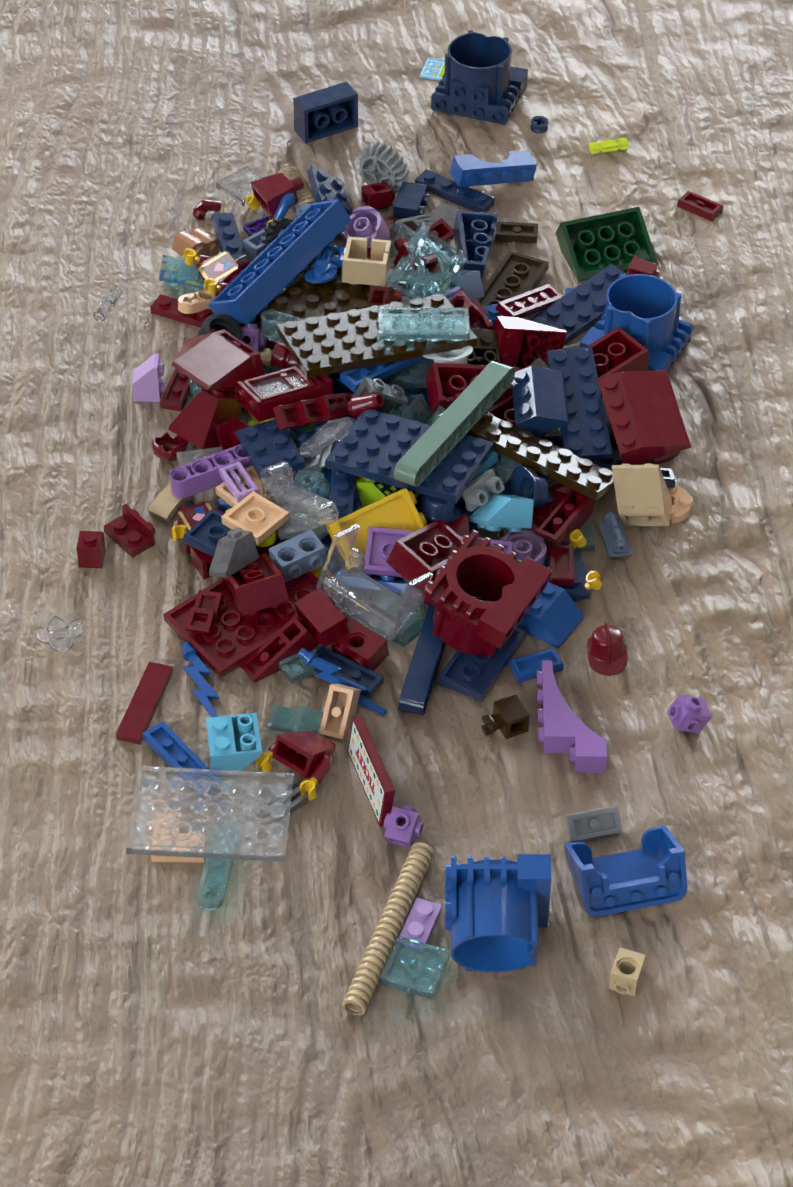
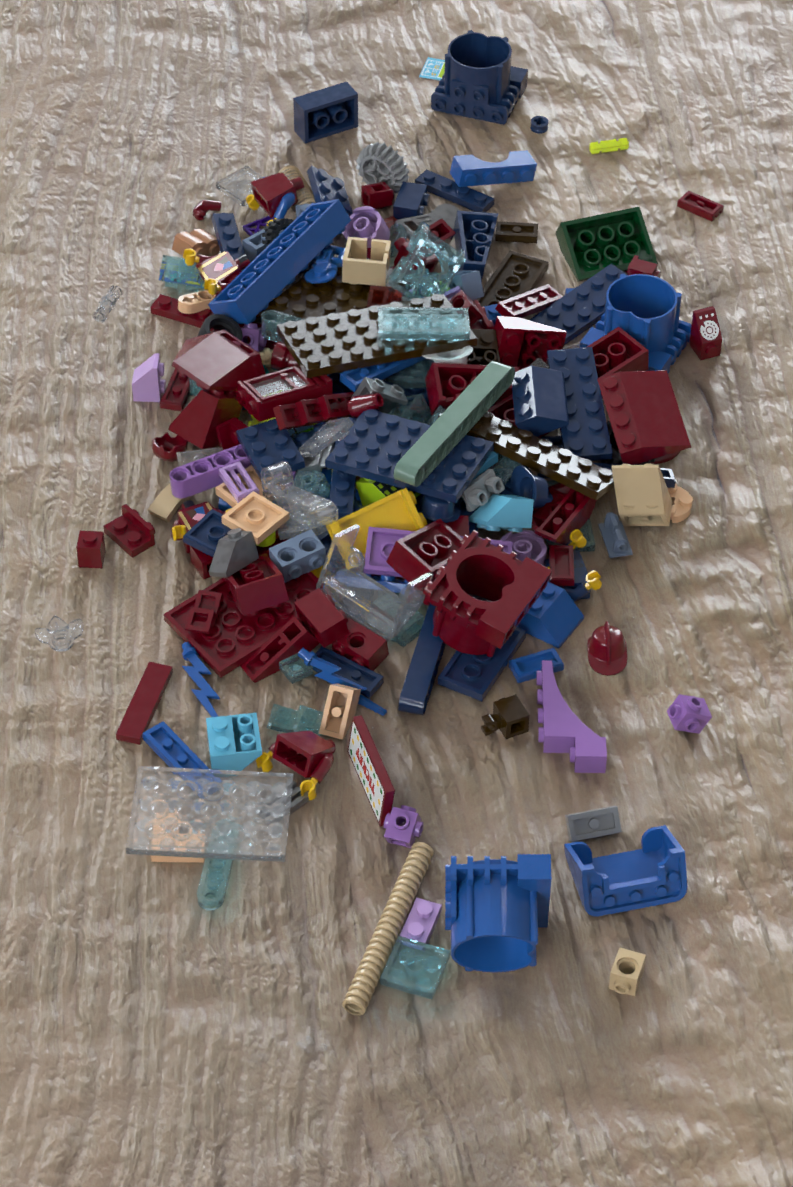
none -> dark red slope [689,306,722,361]

